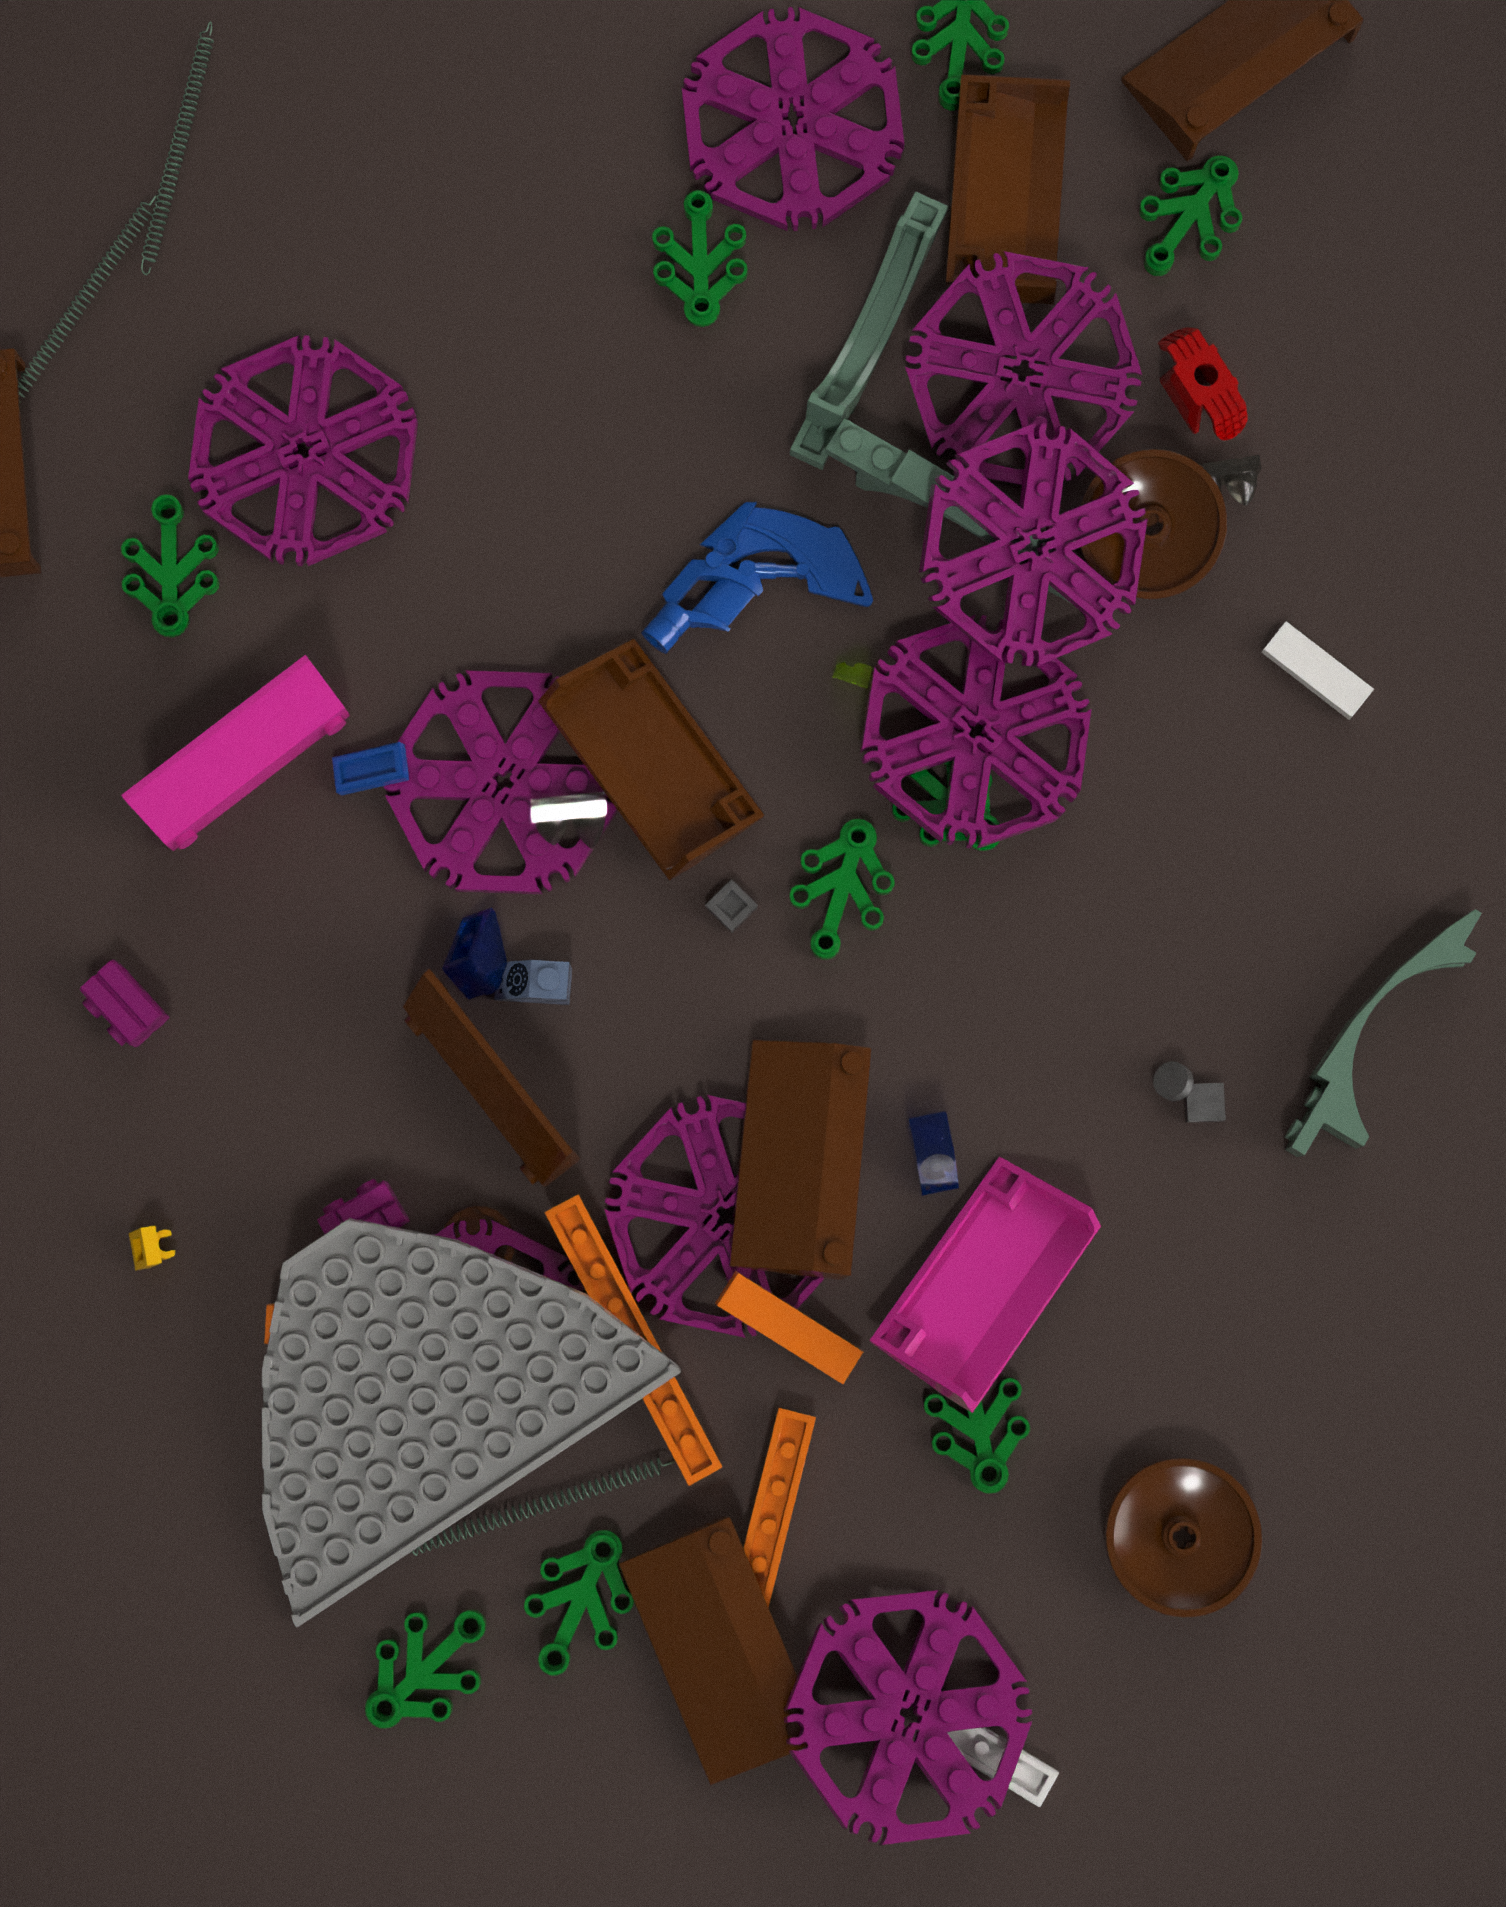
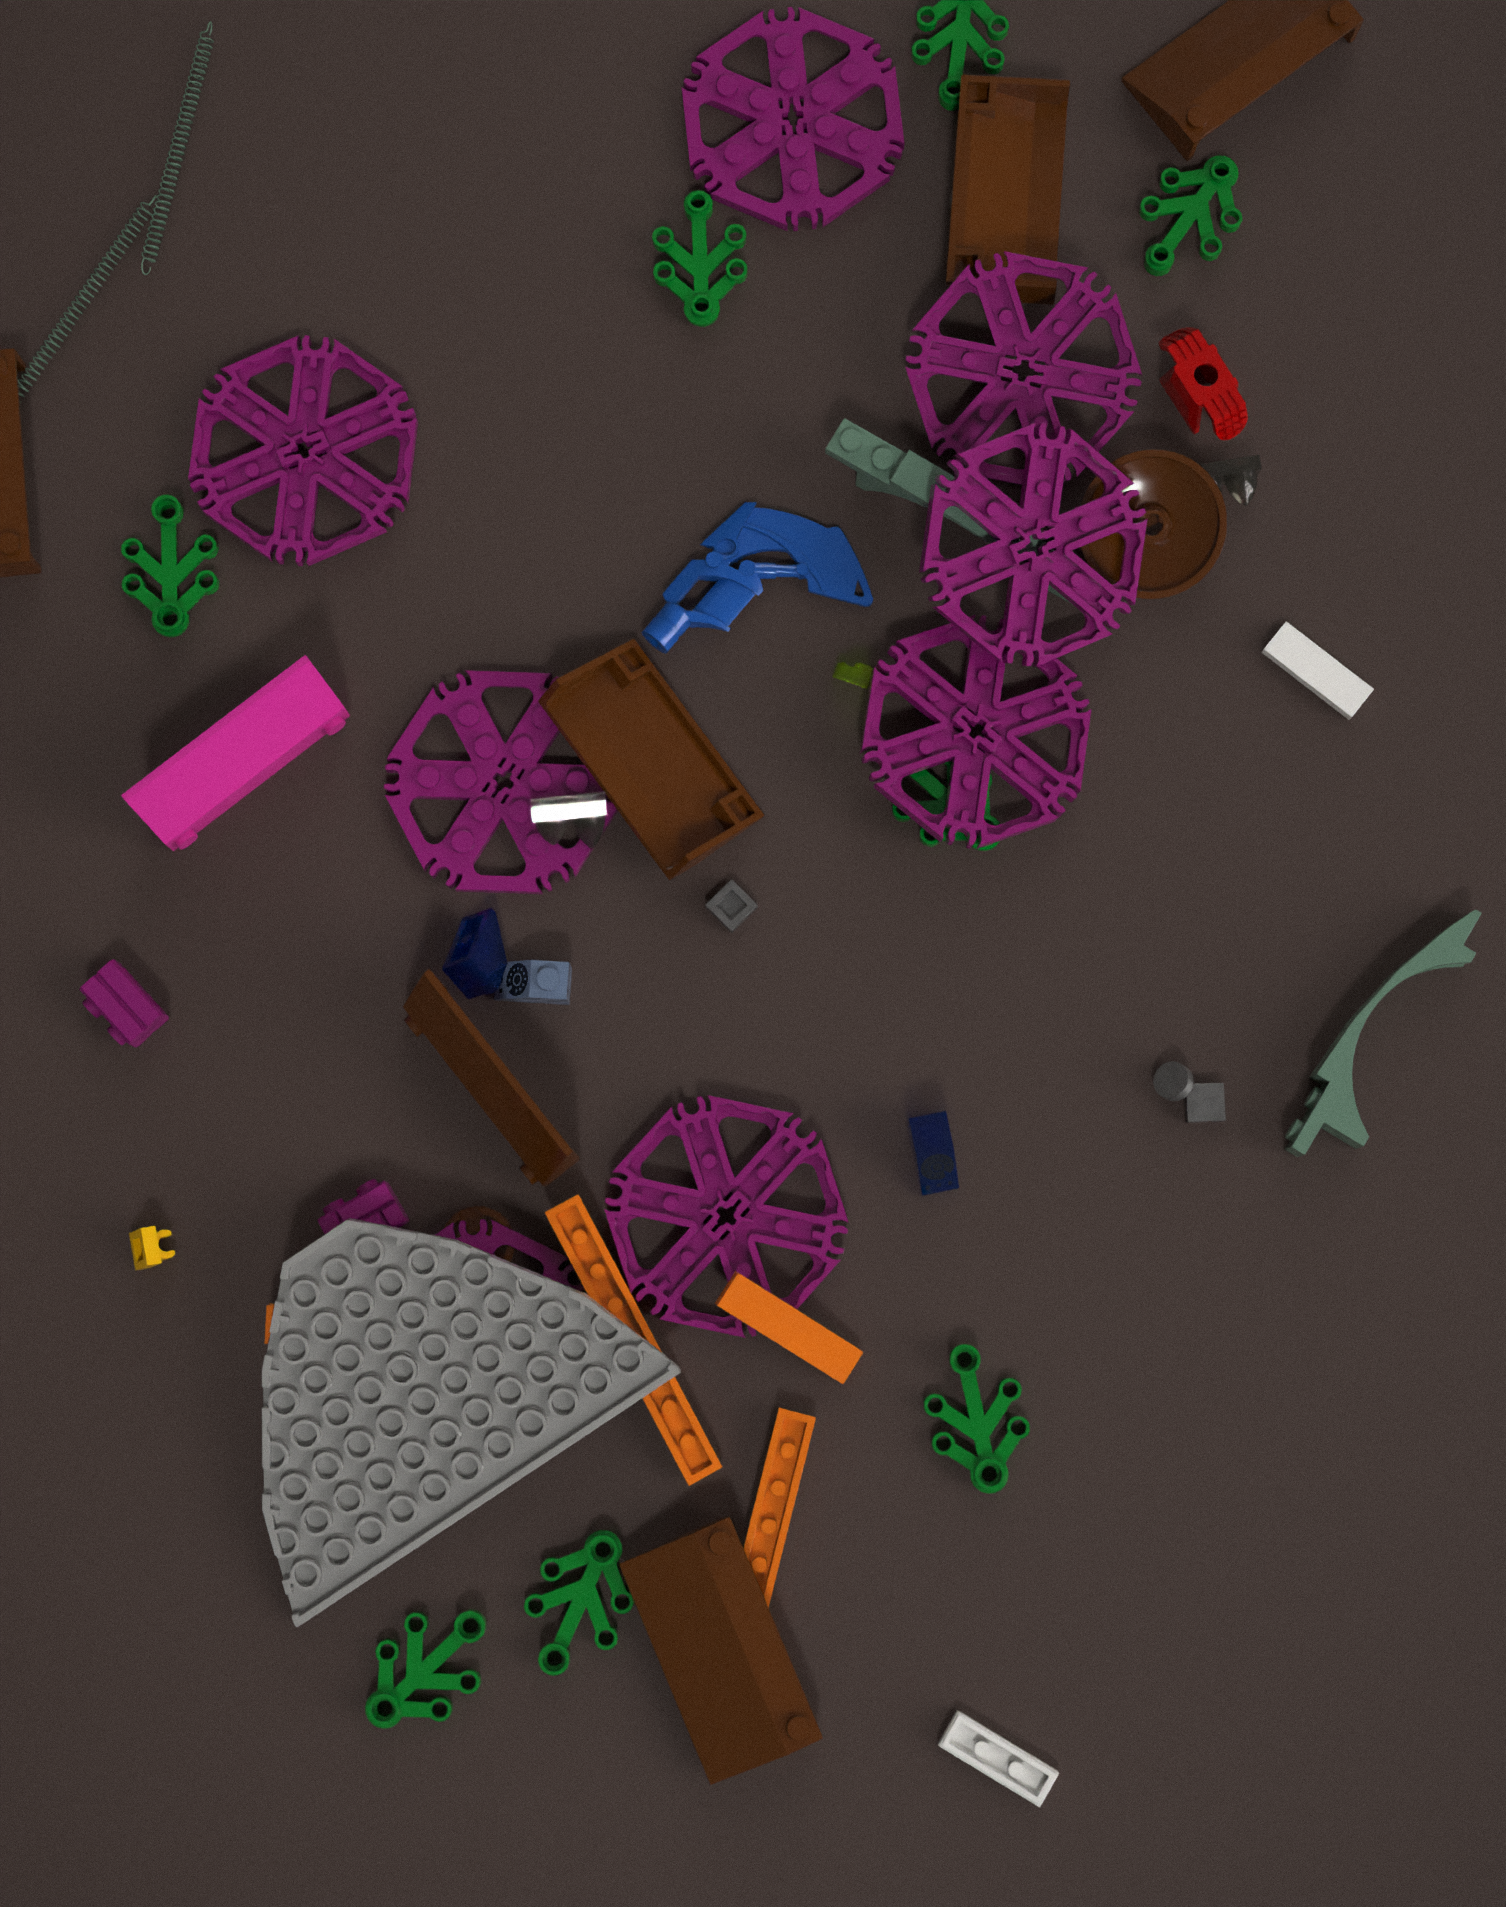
blue tile [332,742,409,795] -> none
sand green piece [412,1458,675,1556] -> none
reddish brown slope [729,1040,871,1280] -> none
magenta plate [784,1590,1032,1845] -> none
sand green slope [789,192,949,470] -> none
green plant [789,819,895,960] -> none
dark pink slope [870,1156,1101,1413] -> none
reddish brown dish [1104,1458,1262,1617] -> none

